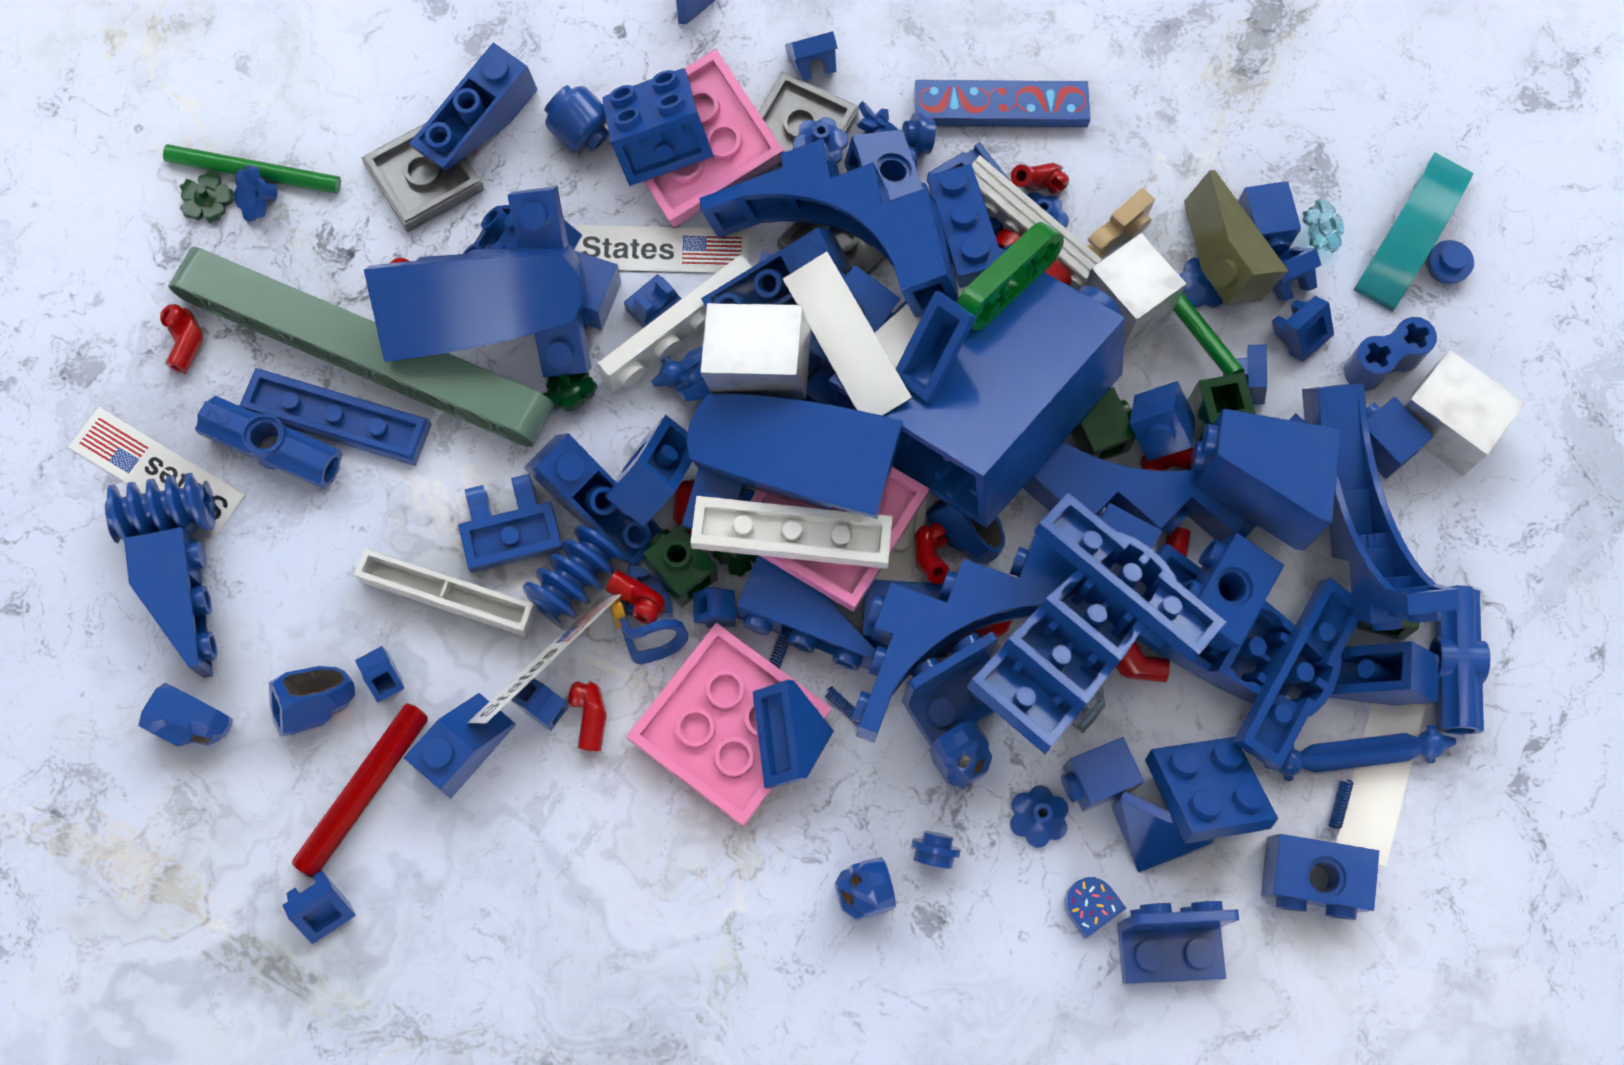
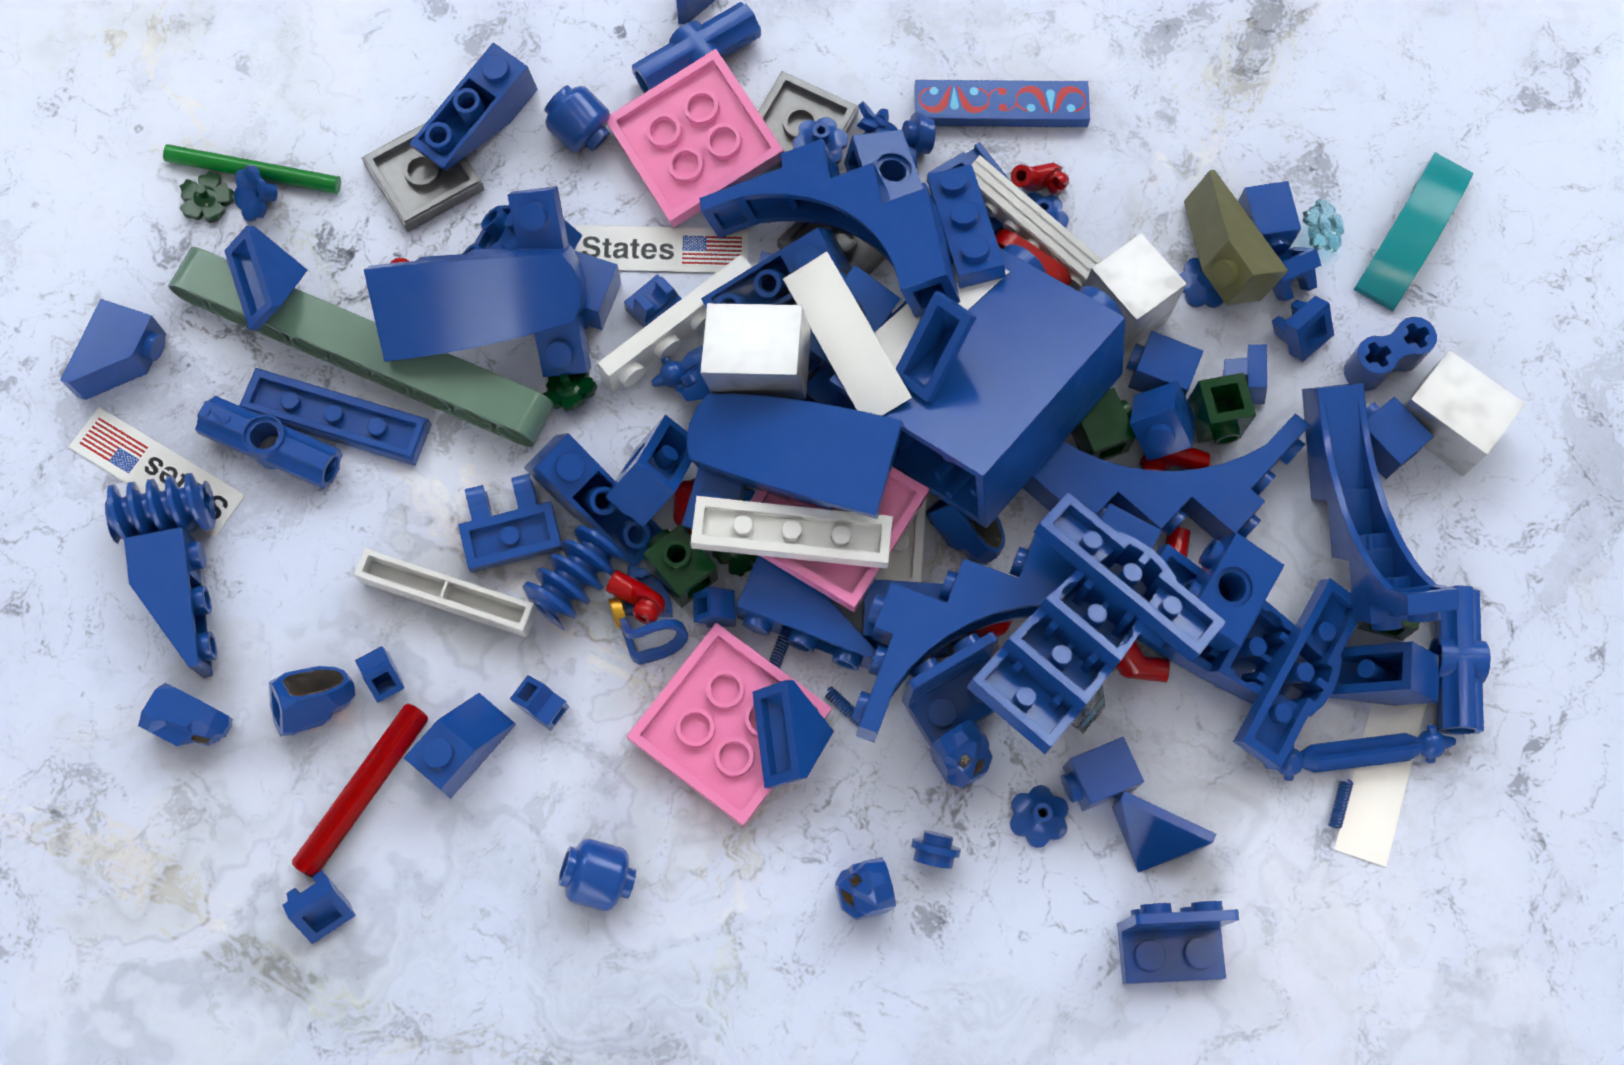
red arm [160,304,203,374] -> none
white sticker [467,594,622,723] -> none
red arm [568,681,607,751] -> none
blue bracket [602,68,714,186] -> none
blue tile [785,31,838,81] -> none
red arm [914,523,950,584] -> none
green beam [956,222,1064,331] -> none
blue tile [1064,877,1127,939] -> none
tan plate [1087,187,1155,259] -> none
blue plate [1145,736,1278,844] -> none
green bar [1173,292,1245,376] -> none
blue slope [1191,409,1341,551] -> none
blue brick [1261,834,1380,920] -> none
blue plate [1428,240,1474,284] -> none
none -> blue slope [60,299,166,400]
none -> blue slope [224,226,308,330]
none -> blue head [558,838,636,911]
none -> blue piece [632,2,761,93]
none -> blue brick [1126,331,1204,396]

